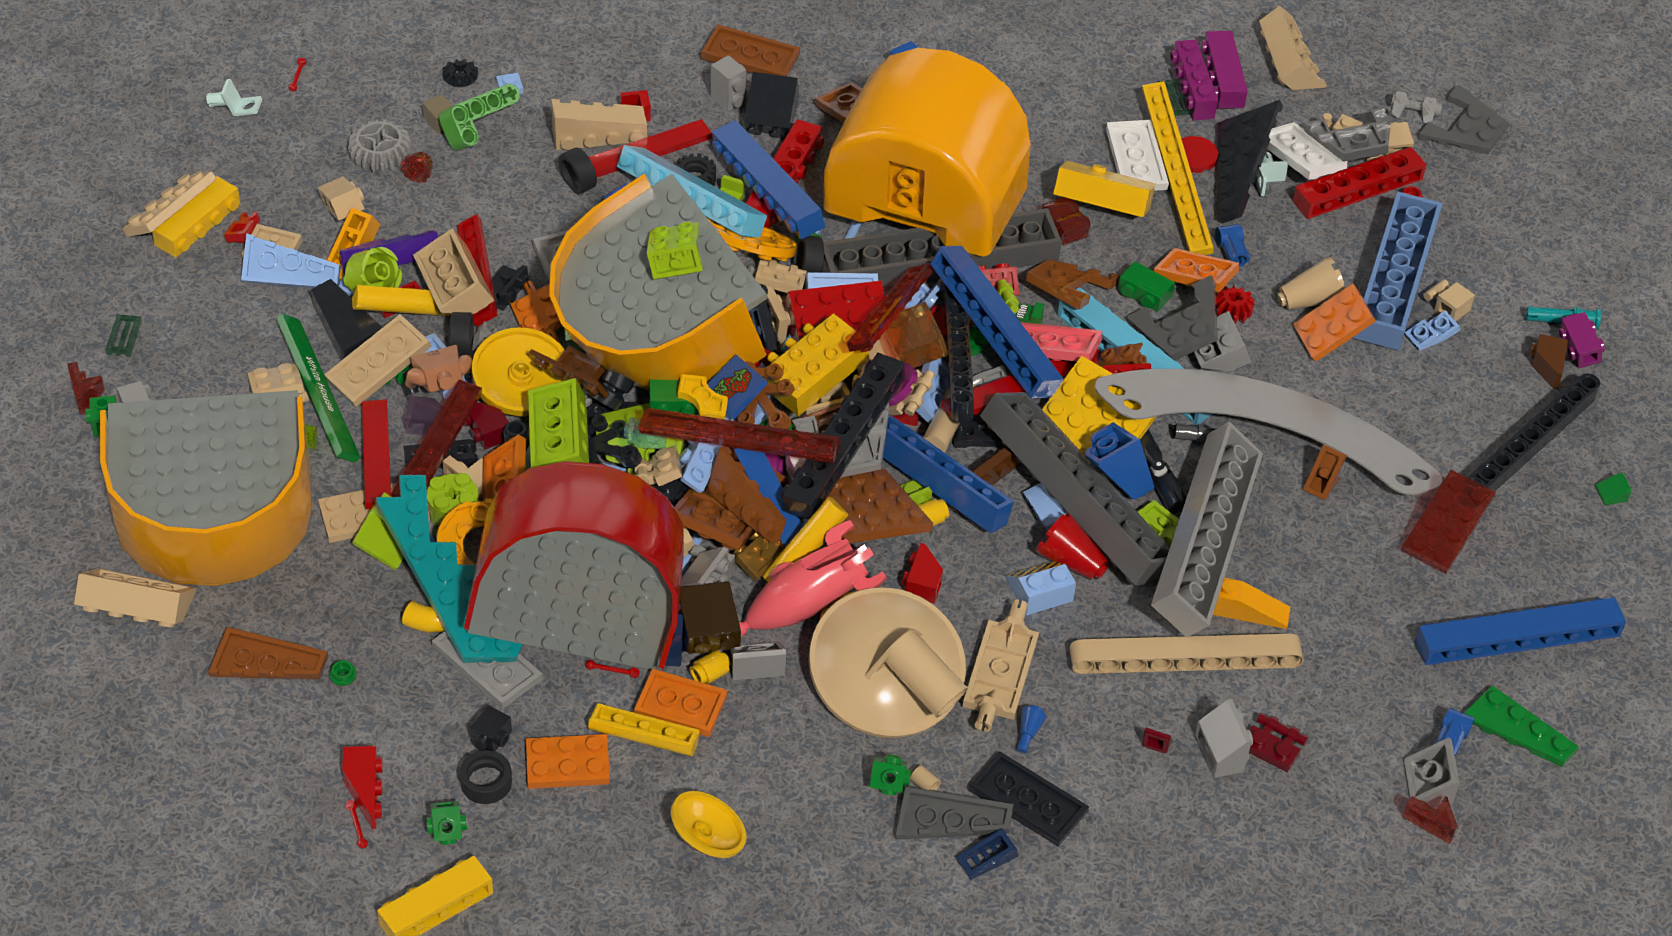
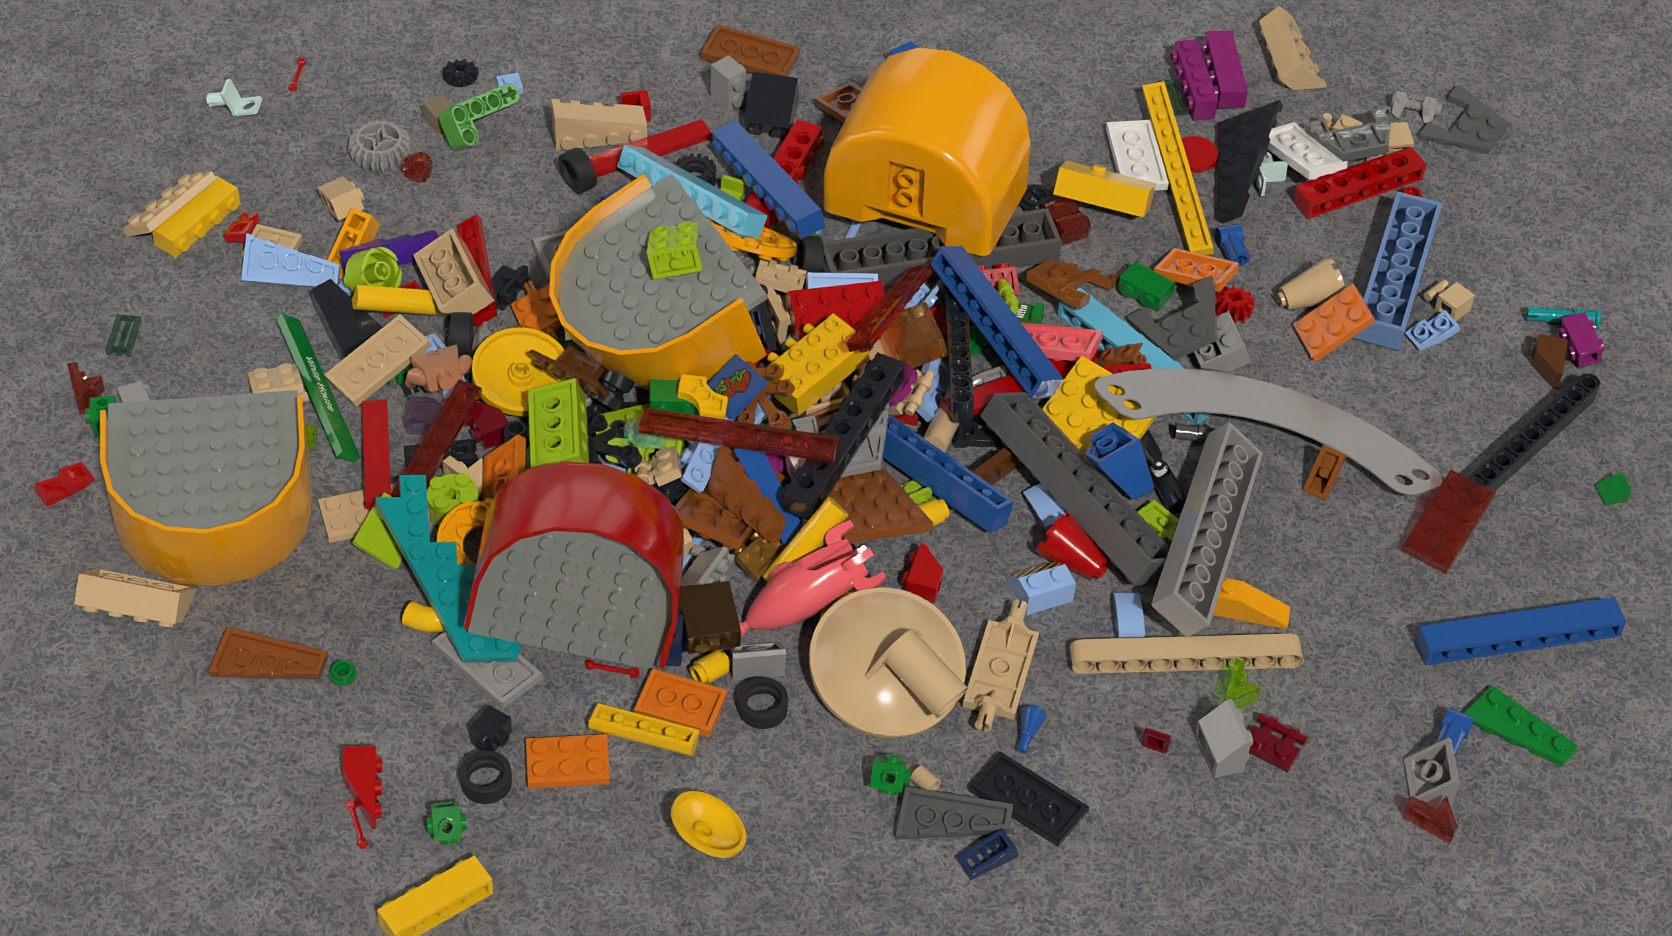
none -> red slope [34,462,94,507]
none -> black tyre [737,677,789,729]
none -> black gear [1018,184,1054,211]
none -> light blue slope [1113,593,1145,637]
none -> clear neon green slope [1224,658,1261,709]

